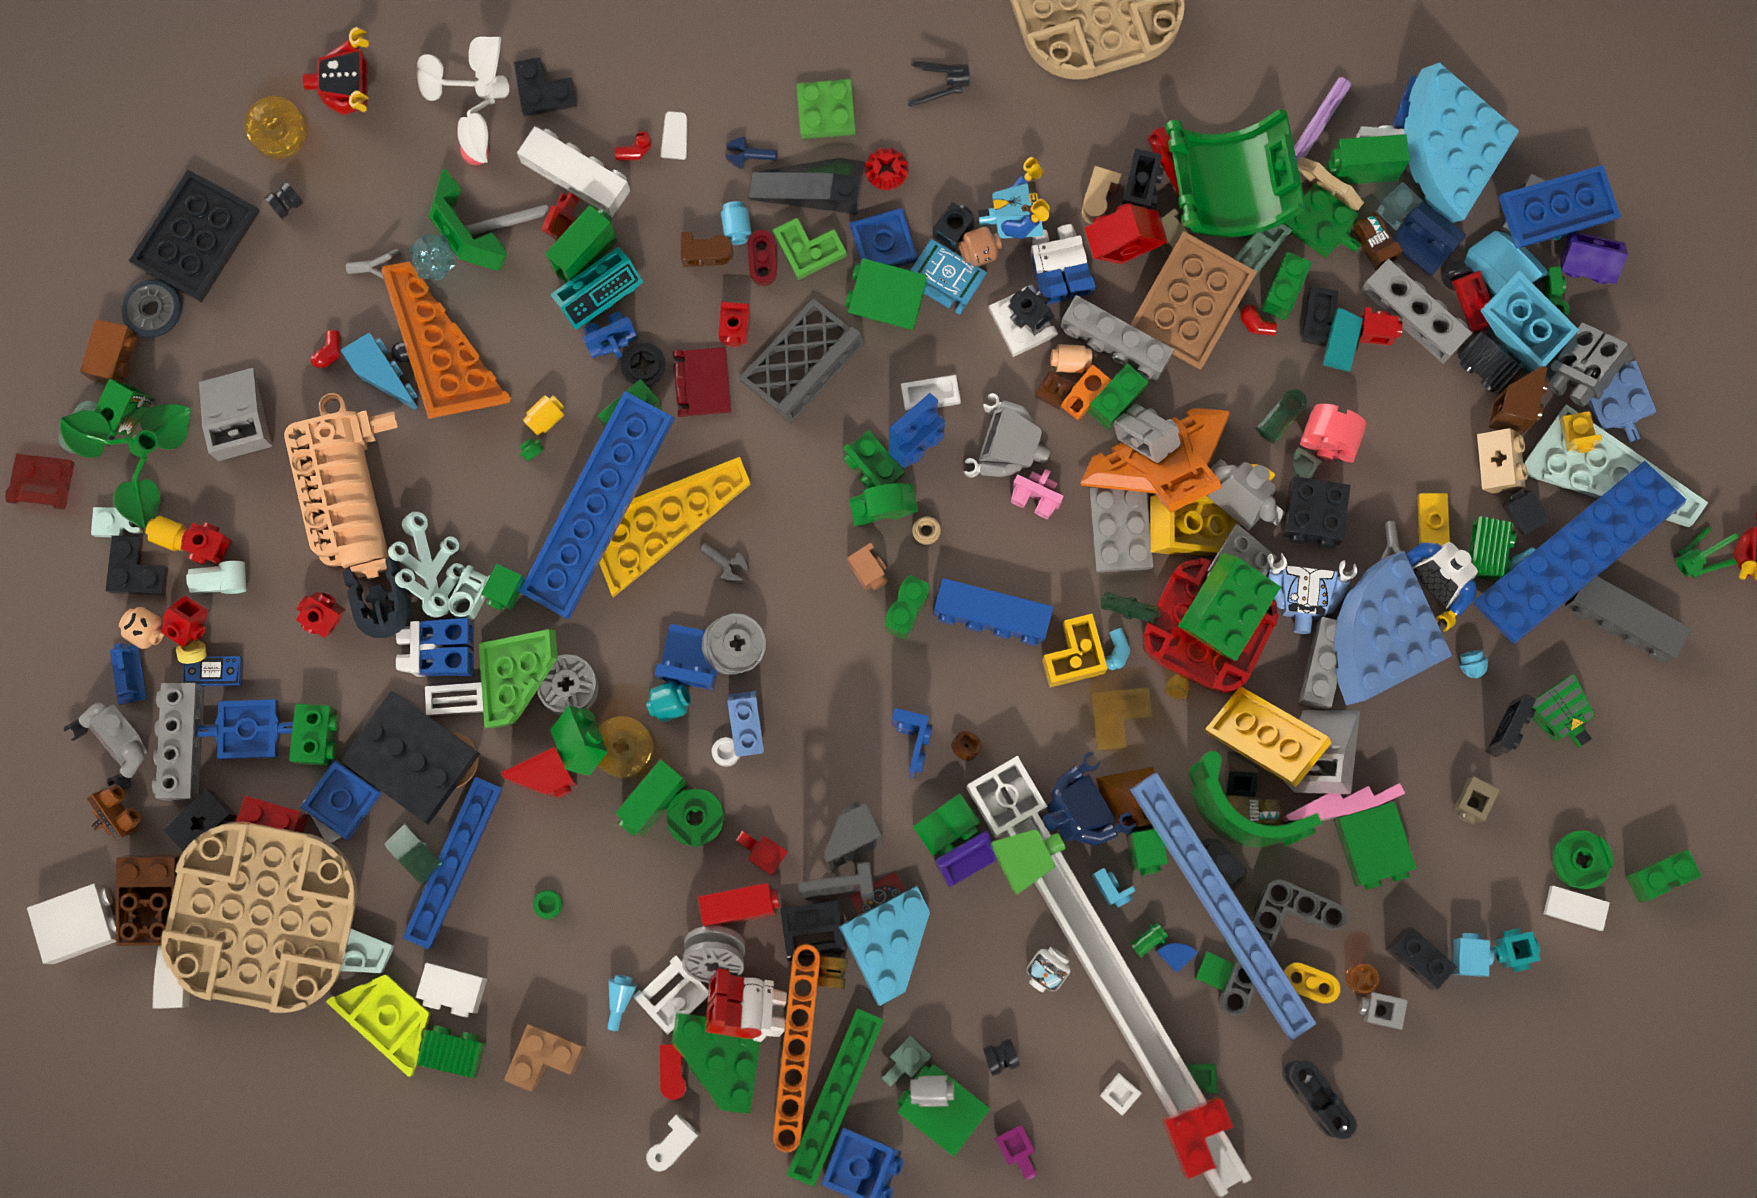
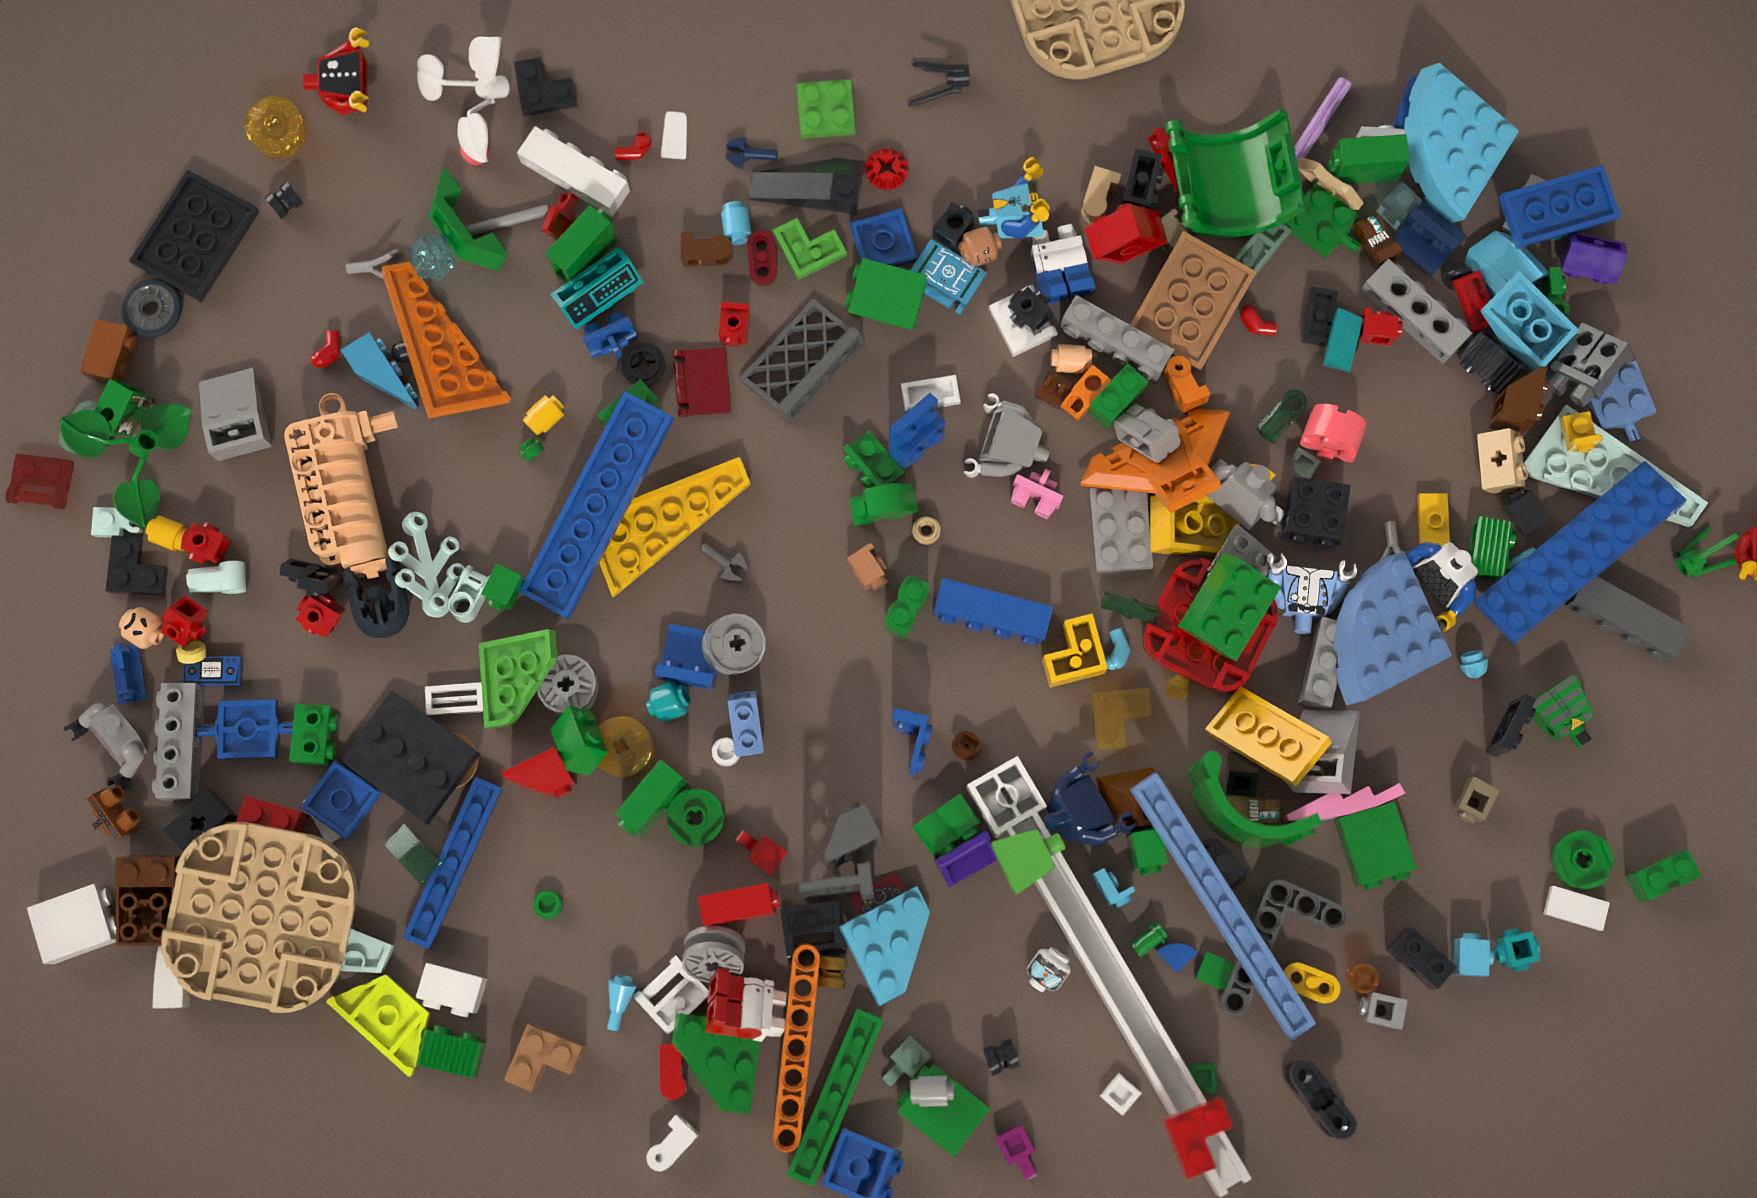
blue hips [396,618,474,677] -> none
green brick [1261,252,1312,320] -> none
none -> black plate [279,558,345,596]
none -> orange leg [1164,355,1211,414]

